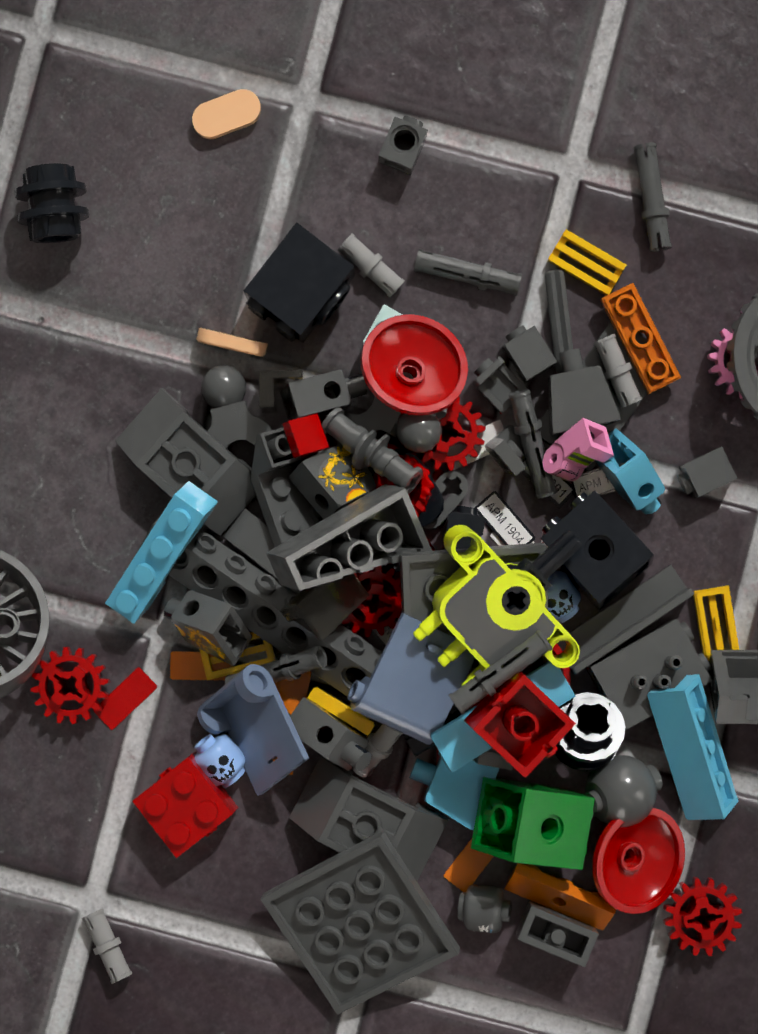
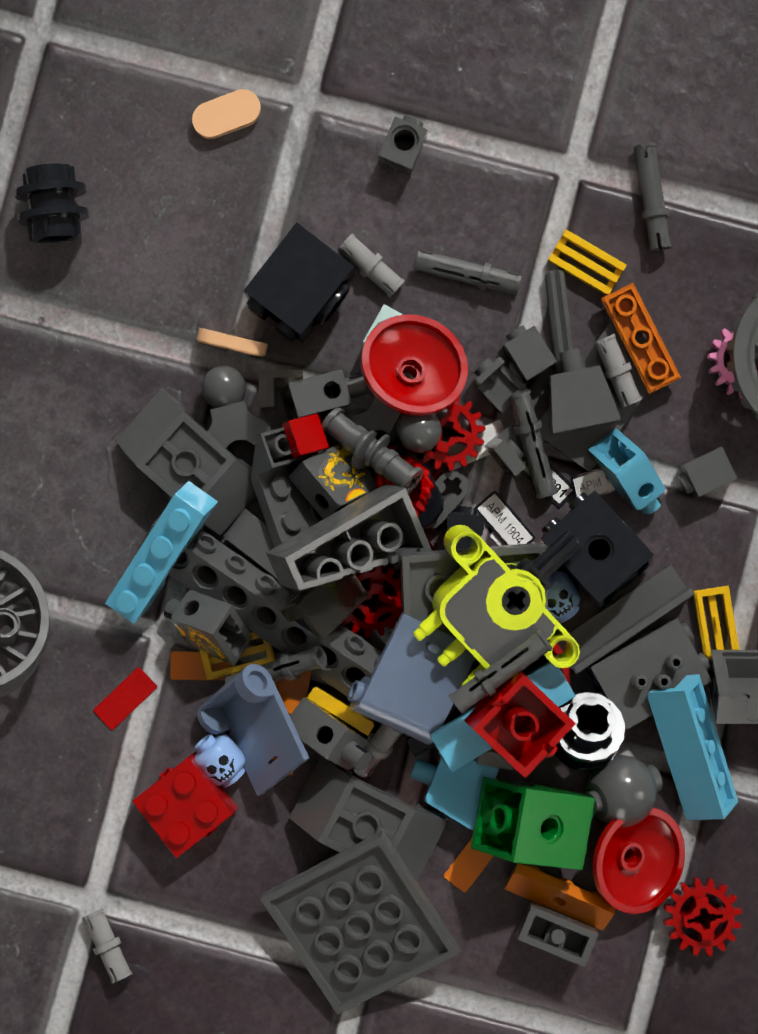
red gear [31,647,110,724] -> none
dark grey head [458,884,512,933] -> none
bright pink leg [542,418,614,481] -> none

